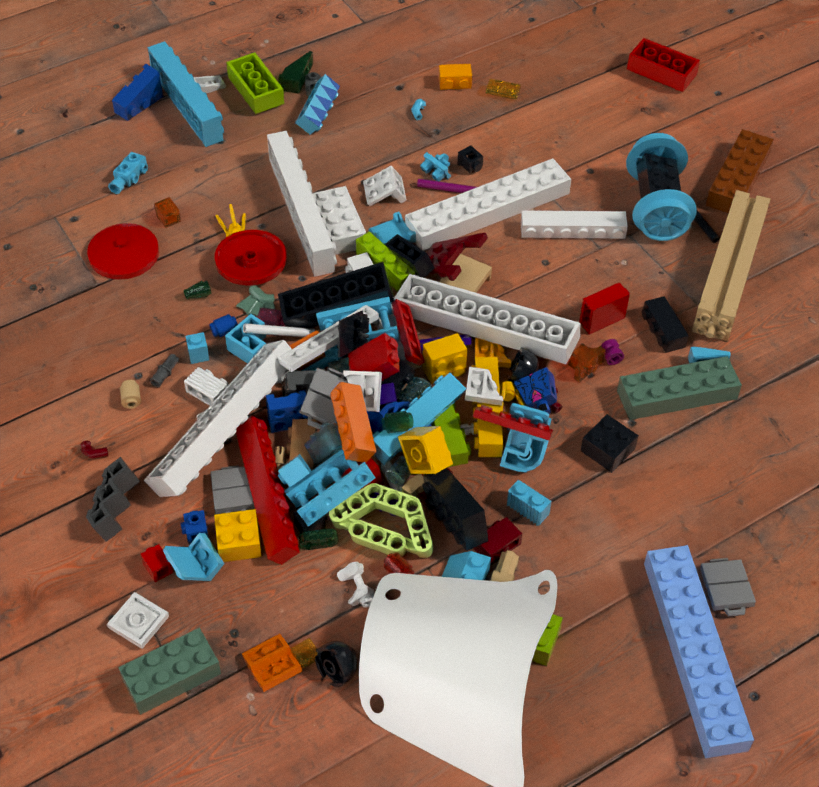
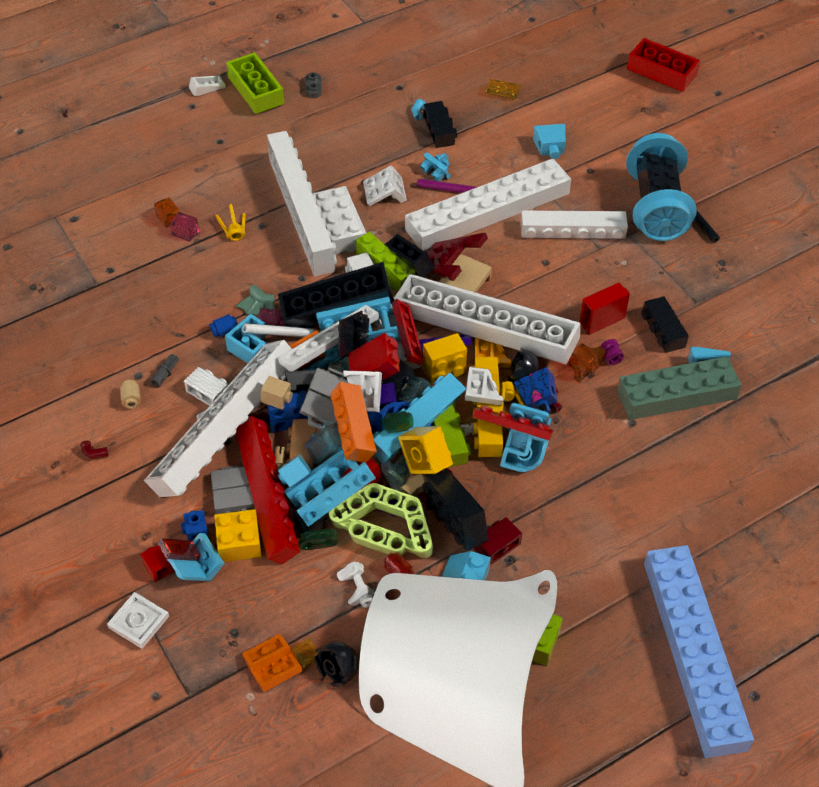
dark grey brick [86,457,140,542] -> none
red dish [87,223,159,280] -> none
medium azure brick [108,152,148,194] -> none
blue wedge [112,64,163,121] -> none
sand green brick [118,627,221,715] -> none
medium azure brick [147,41,224,147] -> none
clear green cone [184,280,212,300] -> none
medium azure brick [185,332,209,364] -> none
red dish [214,229,287,286] -> none
clear green slope [278,51,313,94] -> none
medium azure brick [295,74,340,135] -> none
medium azure piece [369,212,416,244] -> none
light orange brick [439,64,472,90] -> none
black brick [457,145,483,173] -> none
tan piece [491,550,519,582] -> none
medium azure brick [507,480,552,526] -> none
black brick [581,414,639,473] -> none
tan brick [692,190,770,342] -> none
light grey piece [700,558,756,617] -> none
dark orange brick [705,129,774,214] -> none
none -> clear red plate [157,538,201,561]
none -> clear pink brick [170,212,199,242]
none -> tan brick [261,376,293,410]
none -> black brick [423,101,457,148]
none -> medium azure torso [533,124,566,159]

